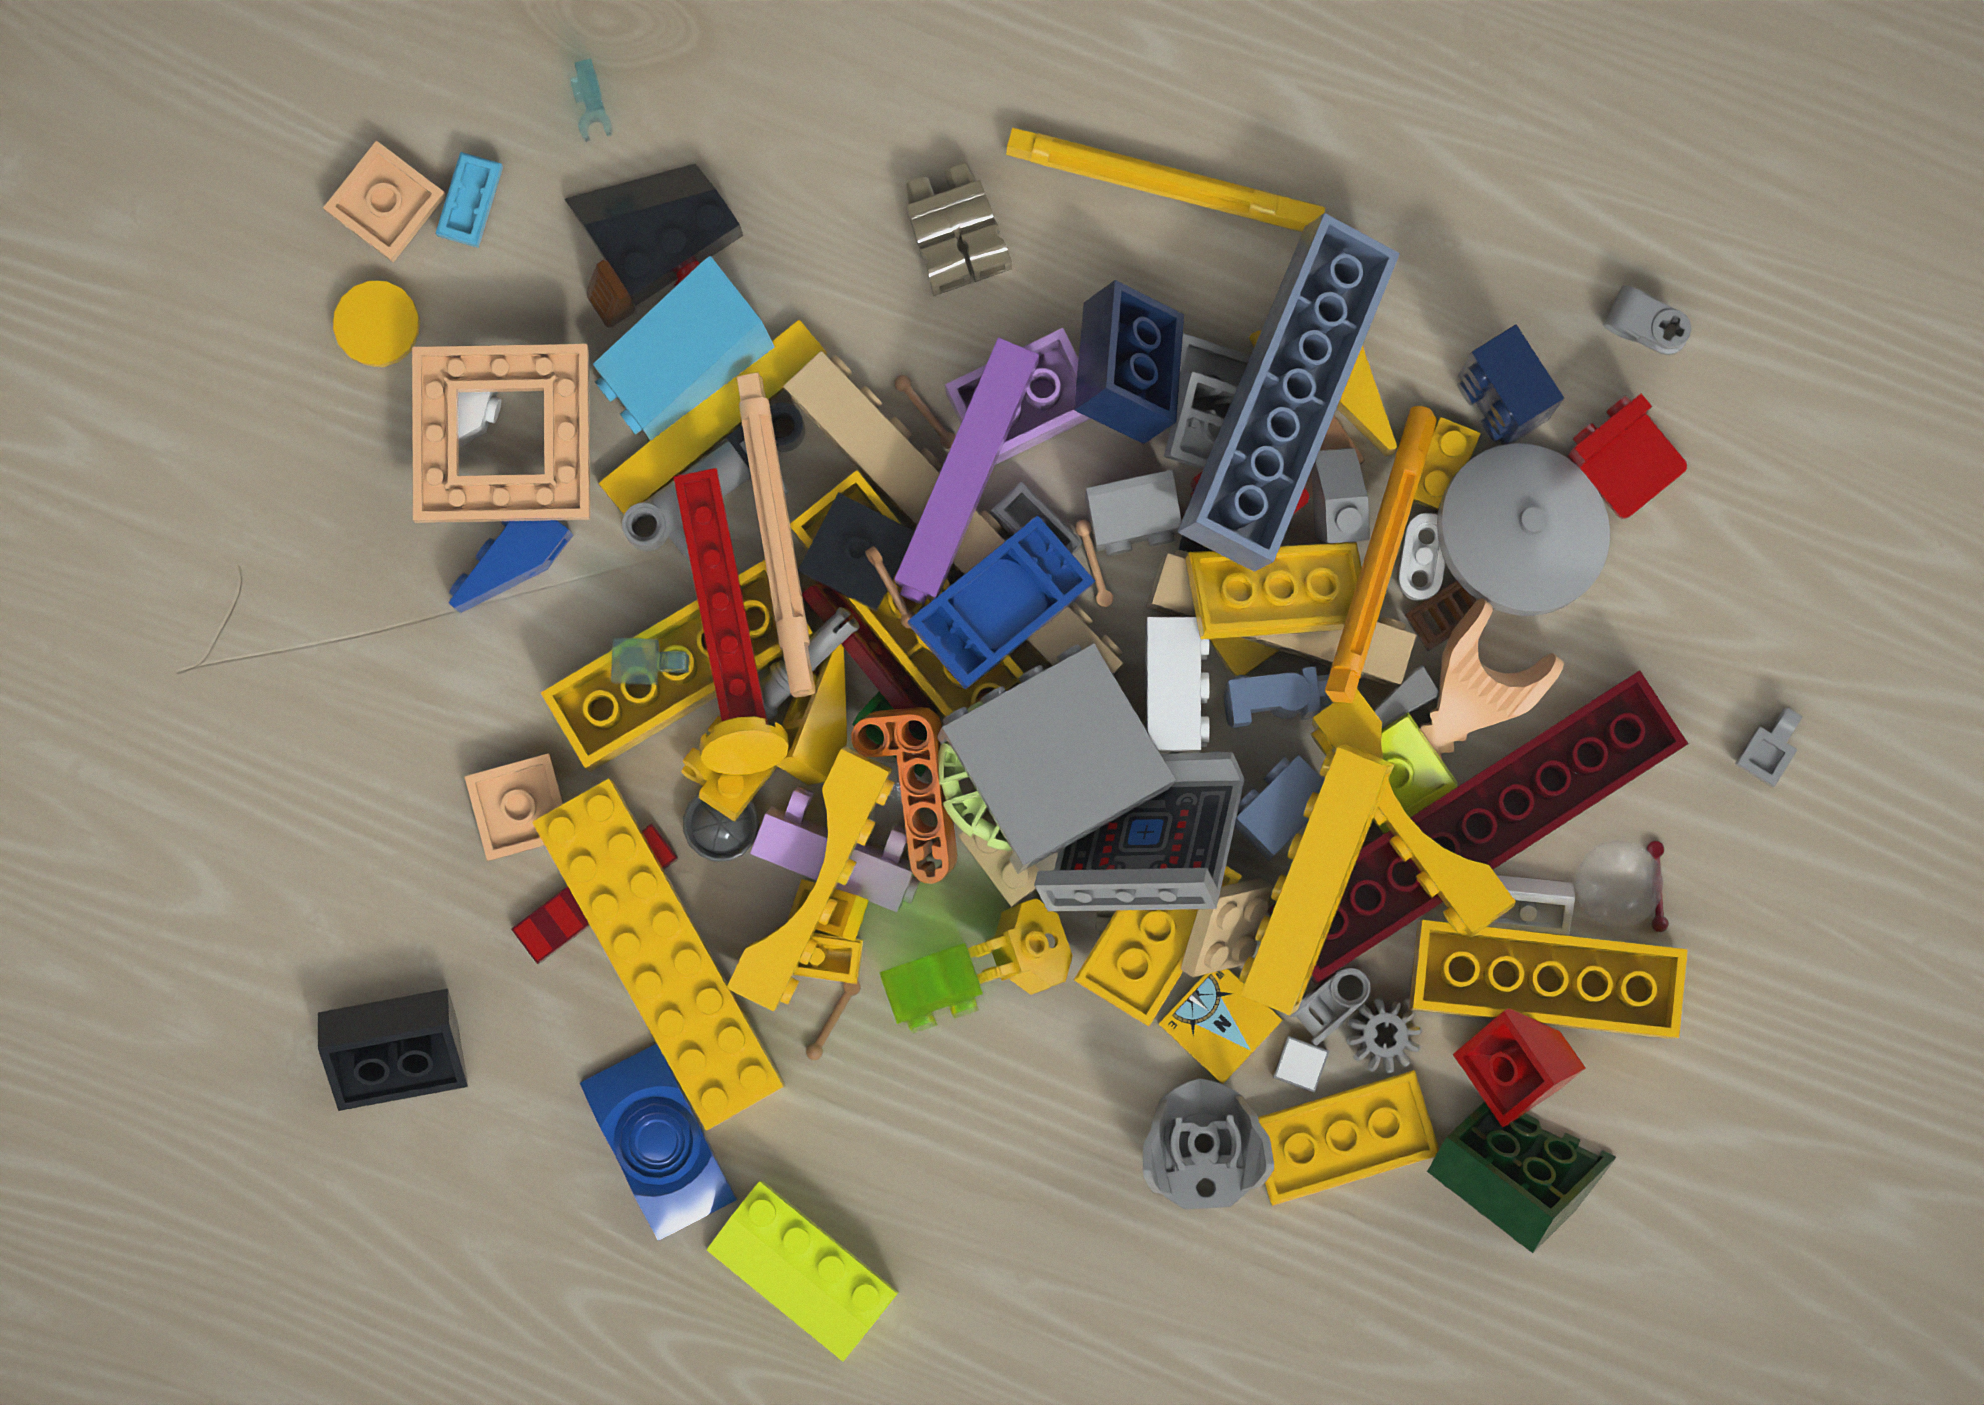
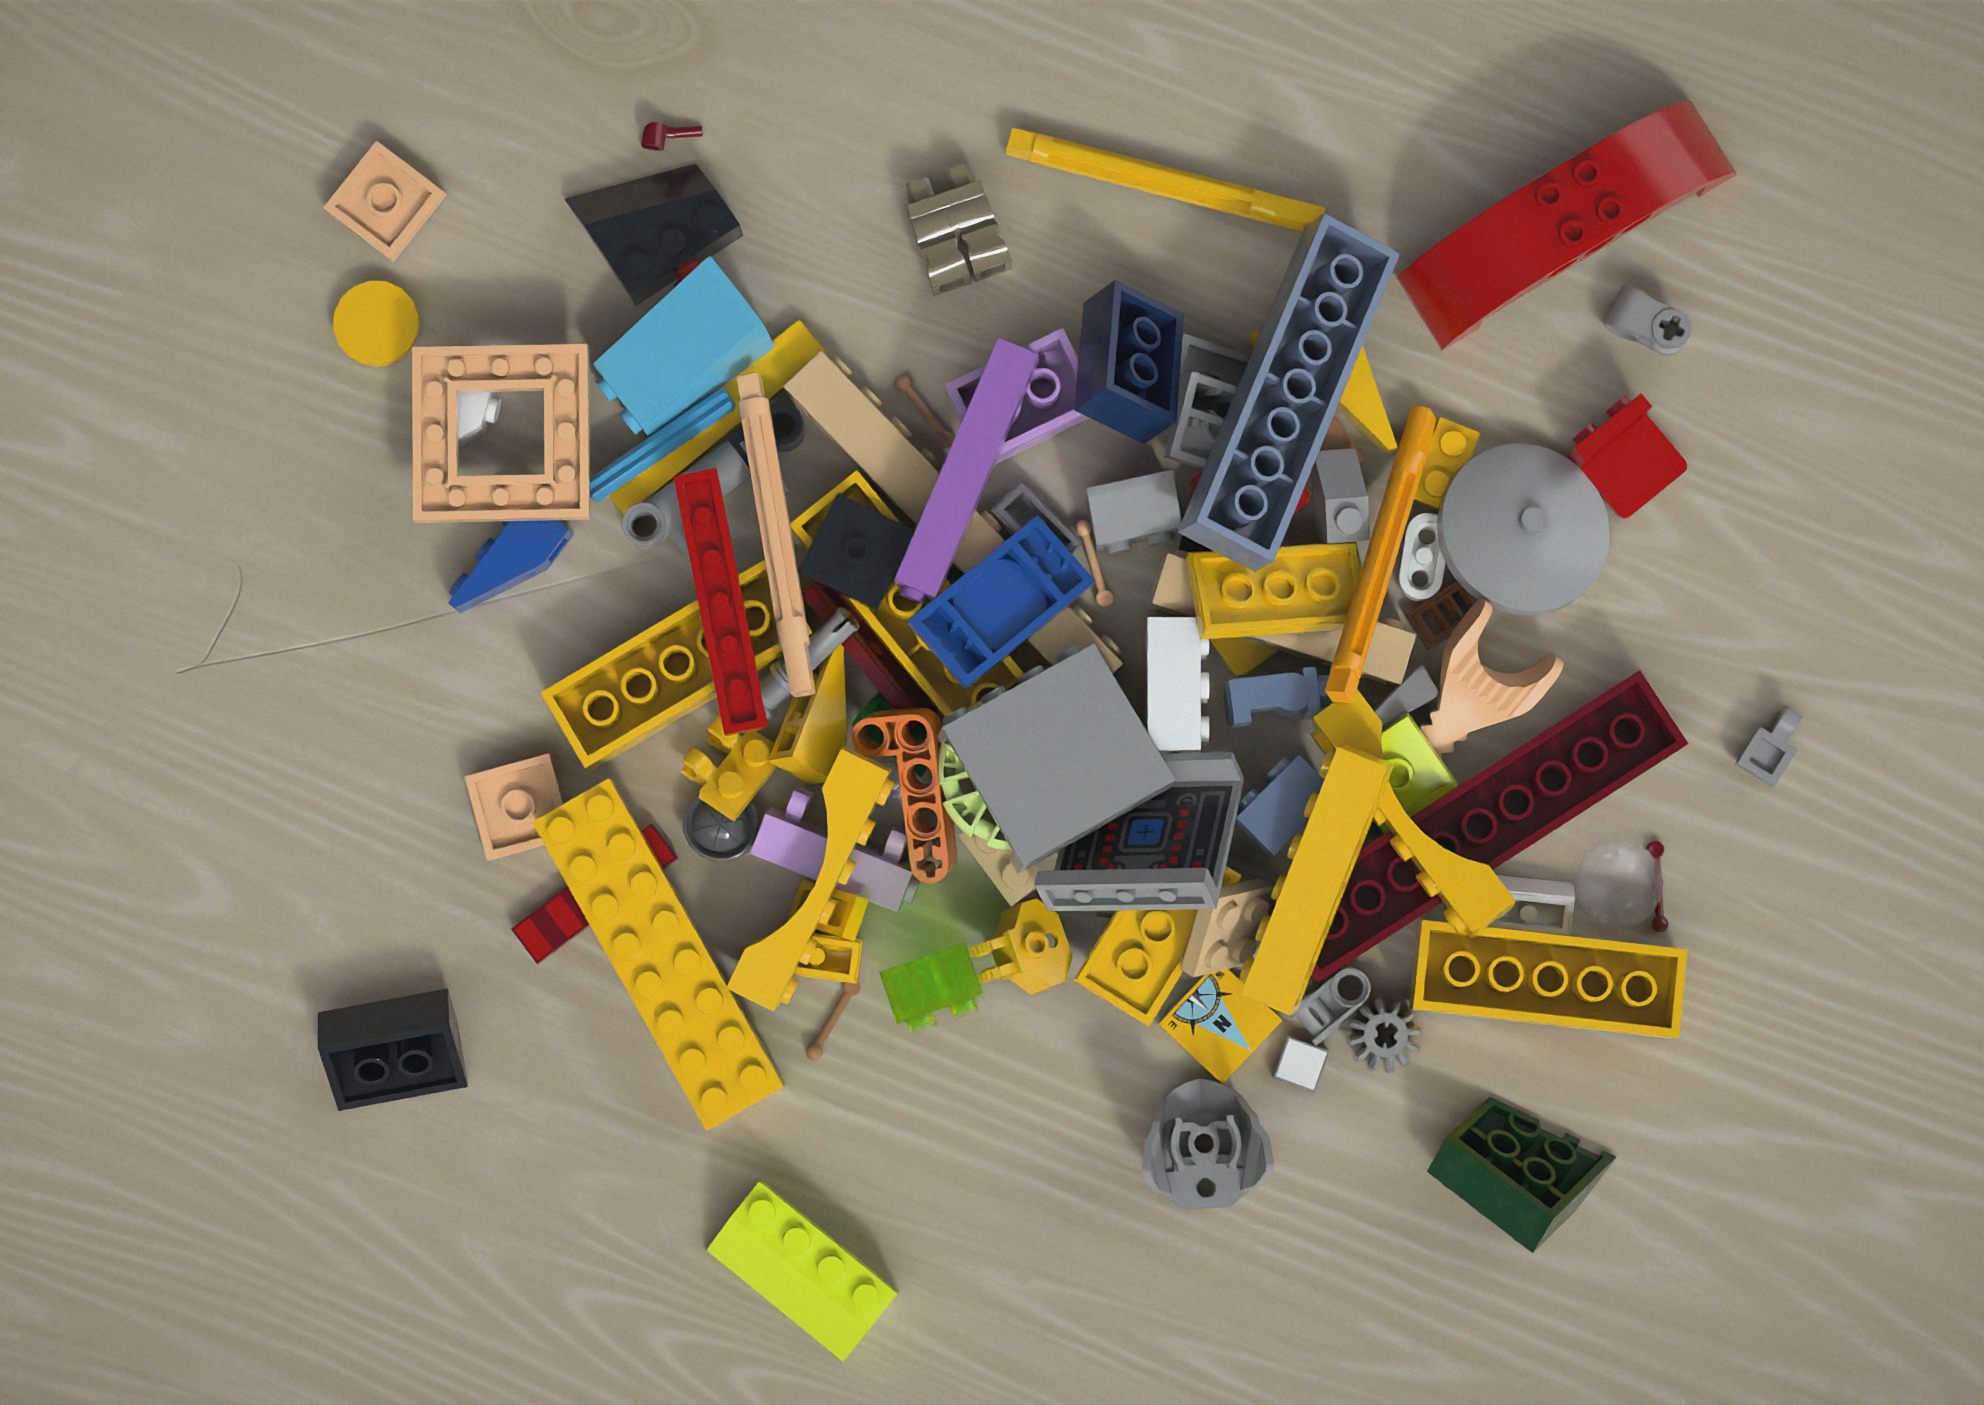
medium azure plate [435,152,503,248] -> none
clear light blue plate [570,59,613,142] -> none
blue slope [580,1043,737,1240] -> none
reddish brown slope [586,259,636,328] -> none
clear light blue plate [611,638,689,685] -> none
yellow tile [699,716,789,775] -> none
medium nougat hinge [865,546,915,628] -> none
yellow tile [1258,1070,1439,1206] -> none
red slope [1453,1008,1586,1127] -> none
dark blue brick [1457,324,1564,445] -> none
none -> dark azure axle [590,389,735,502]
none -> dark red hand [641,122,703,151]
none -> red slope [1397,100,1737,351]

